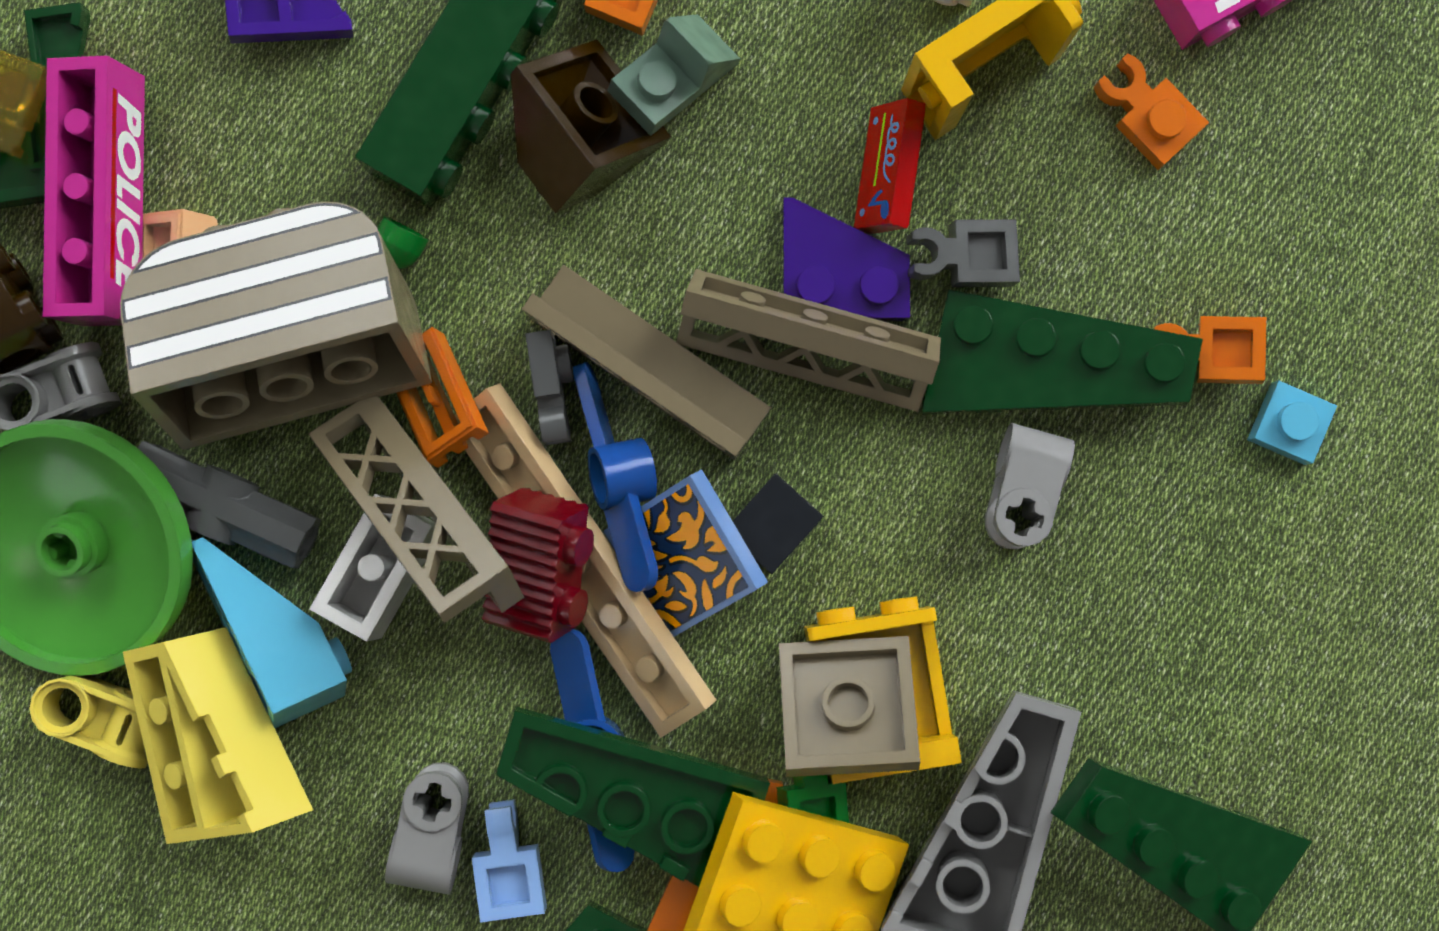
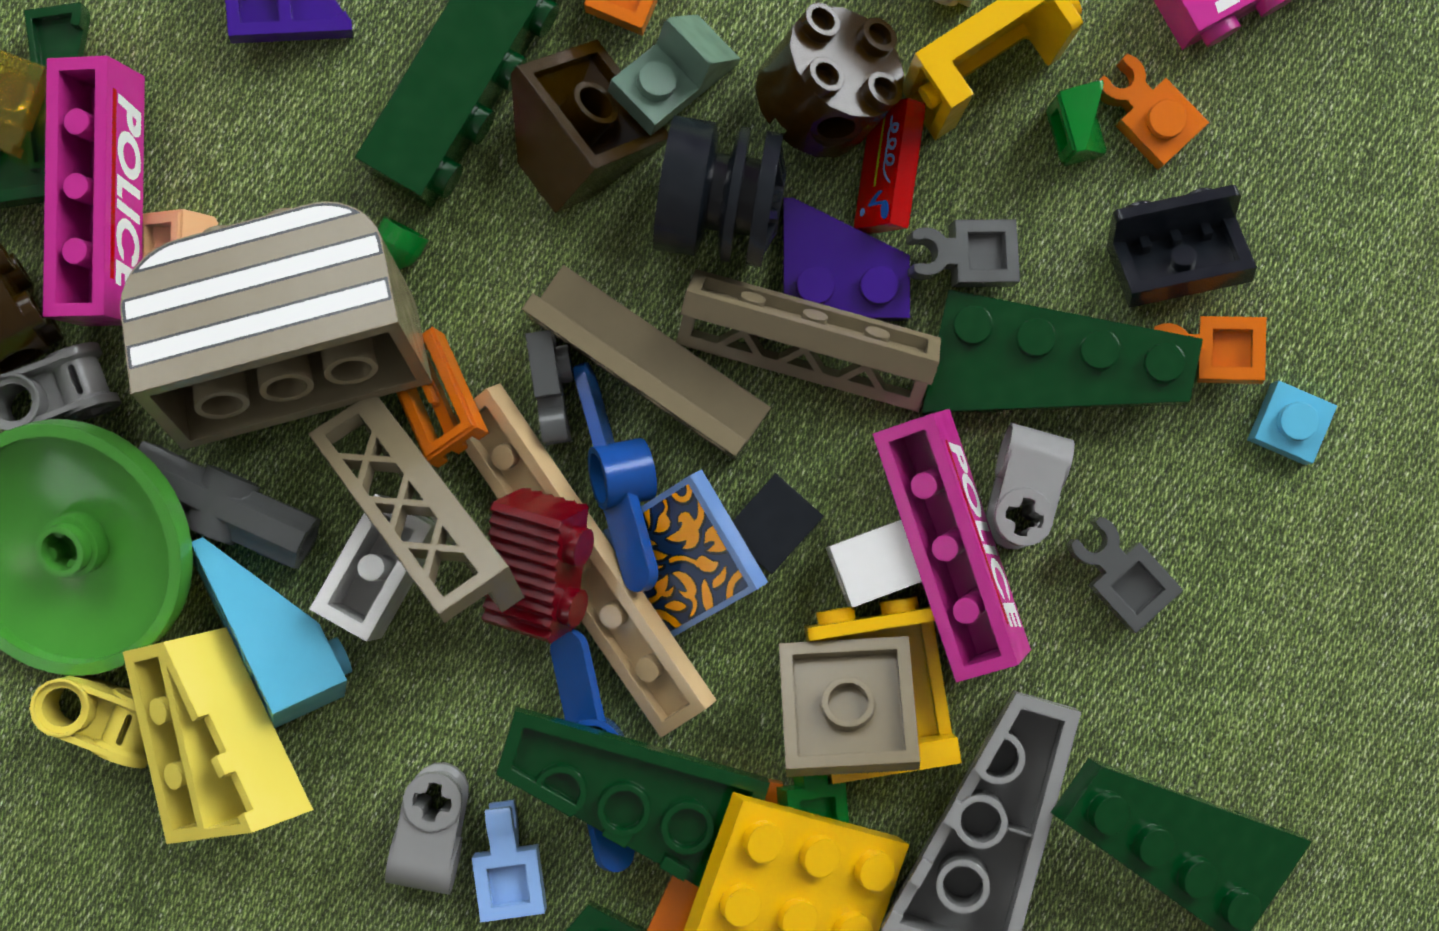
none -> black wheel [653,115,787,267]
none -> dark brown brick [755,2,904,158]
none -> white panel [825,520,922,608]
none -> dark pink brick [873,408,1031,682]
none -> green slope [1046,80,1107,167]
none -> dark grey plate [1066,517,1183,633]
none -> black bracket [1106,185,1257,308]

